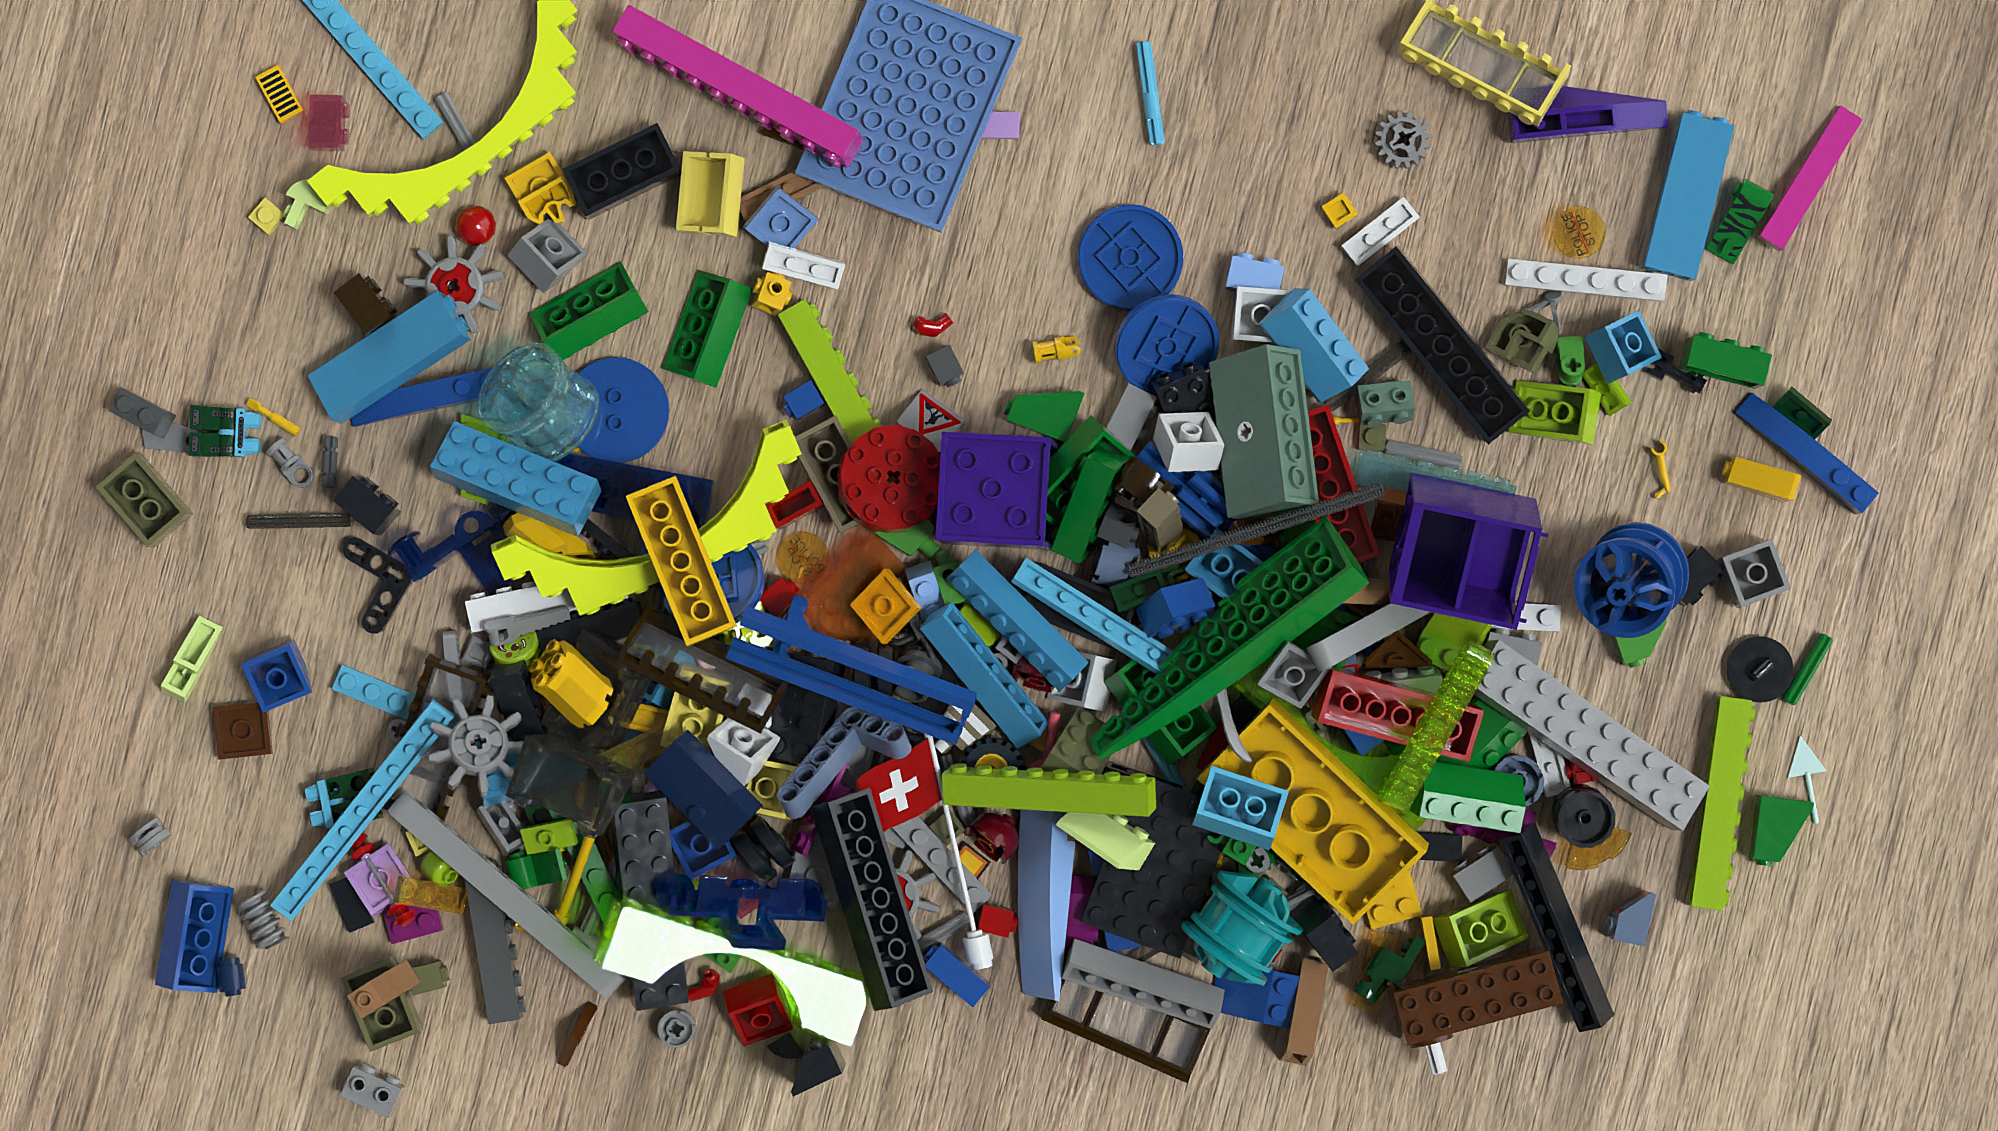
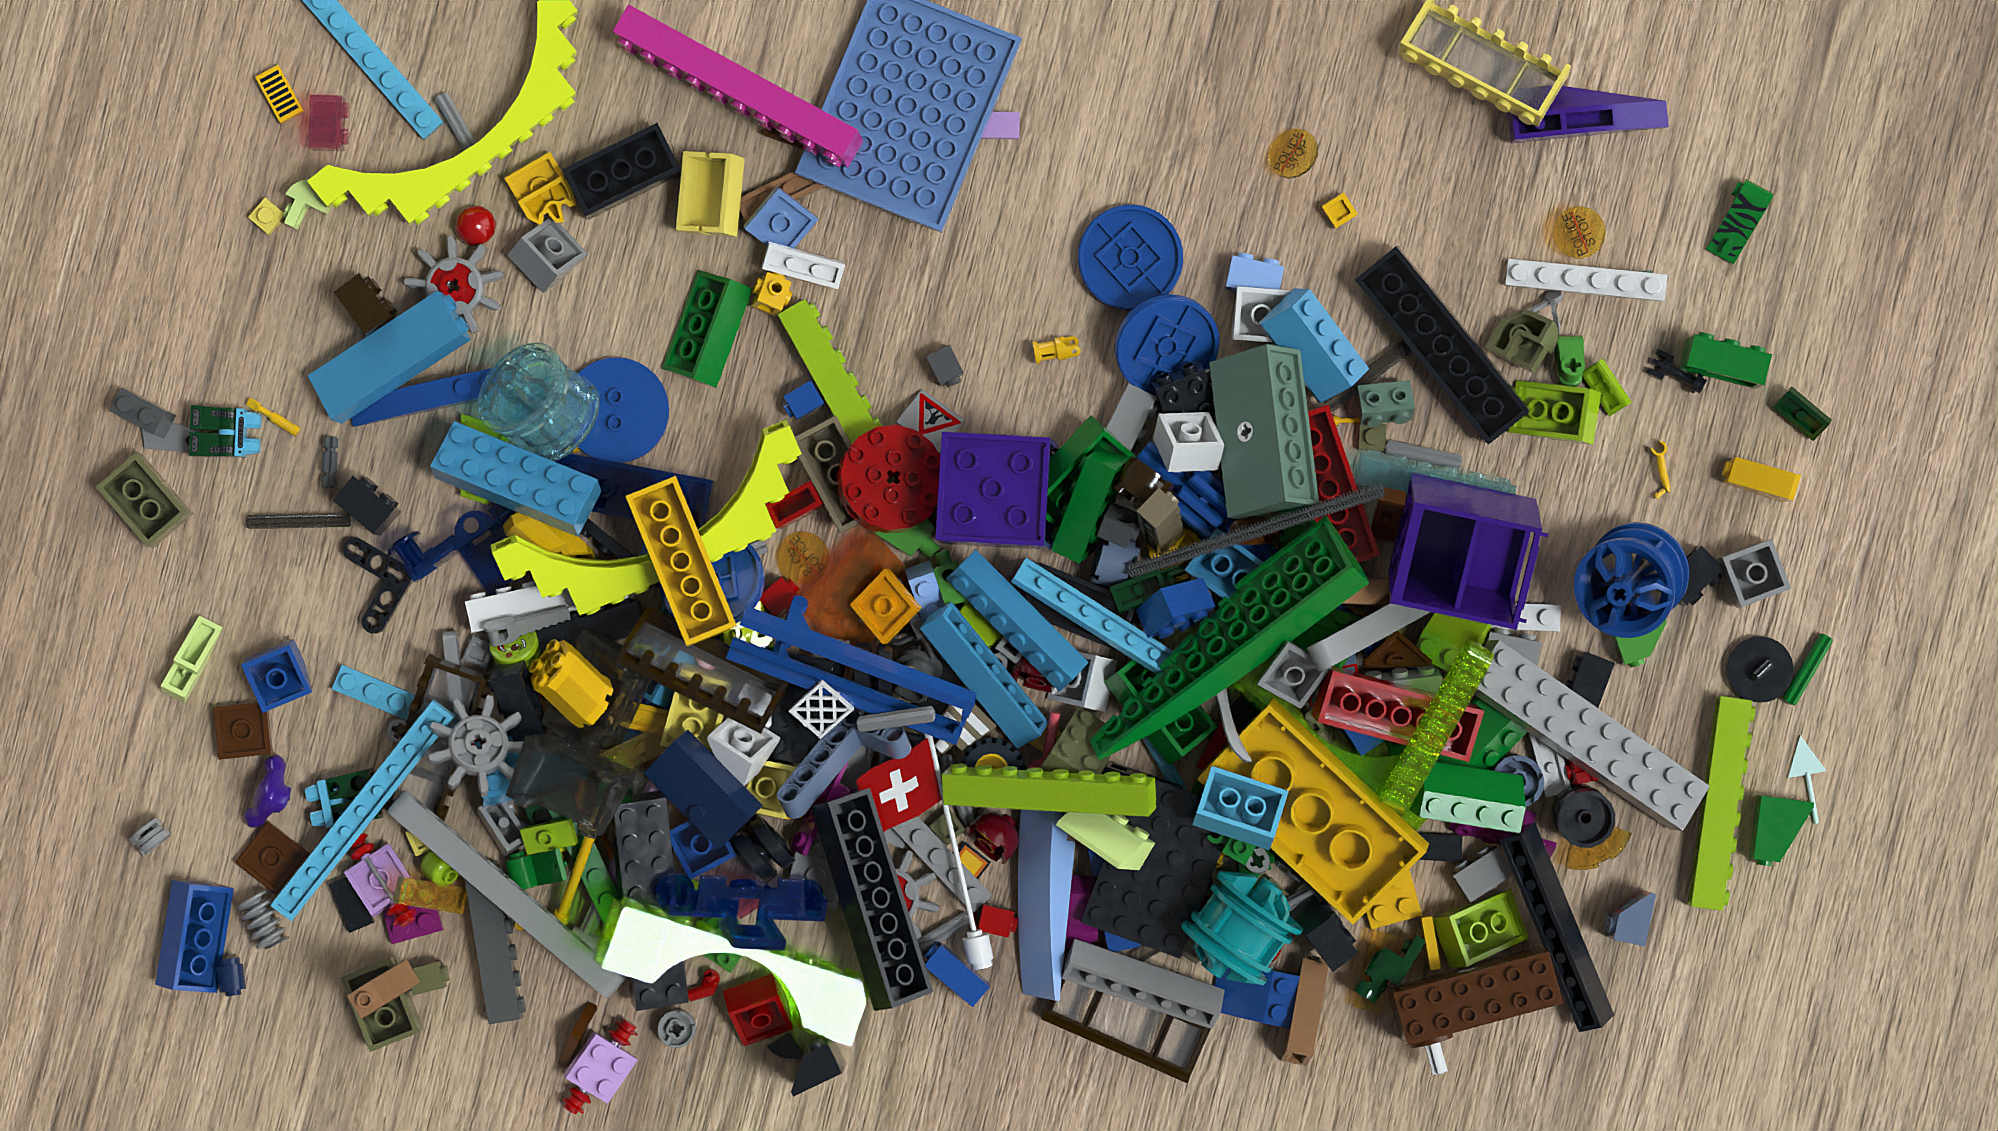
light grey connector [266,438,315,488] -> none
light grey brick [340,1063,405,1118] -> none
green slope [529,262,649,364] -> none
red arm [913,313,954,337] -> none
green slope [1003,391,1085,443] -> none
medium azure axle [1136,41,1165,146] -> none
white plate [1341,197,1420,267] -> none
light grey gear [1374,111,1432,169] -> none
dark azure brick [1584,310,1662,384] -> none
dark azure brick [1641,110,1735,281] -> none
blue slope [1734,393,1879,515] -> none
dark pink slope [1757,106,1863,252] -> none
none -> reddish brown tile [234,821,310,895]
none -> dark purple head [244,754,291,828]
none -> lavender plate [562,1018,638,1115]
none -> white window [789,680,854,739]
none -> light grey axle [857,706,935,732]
none -> clear yellow piece [1269,128,1318,179]
none -> black brick [1565,652,1615,708]

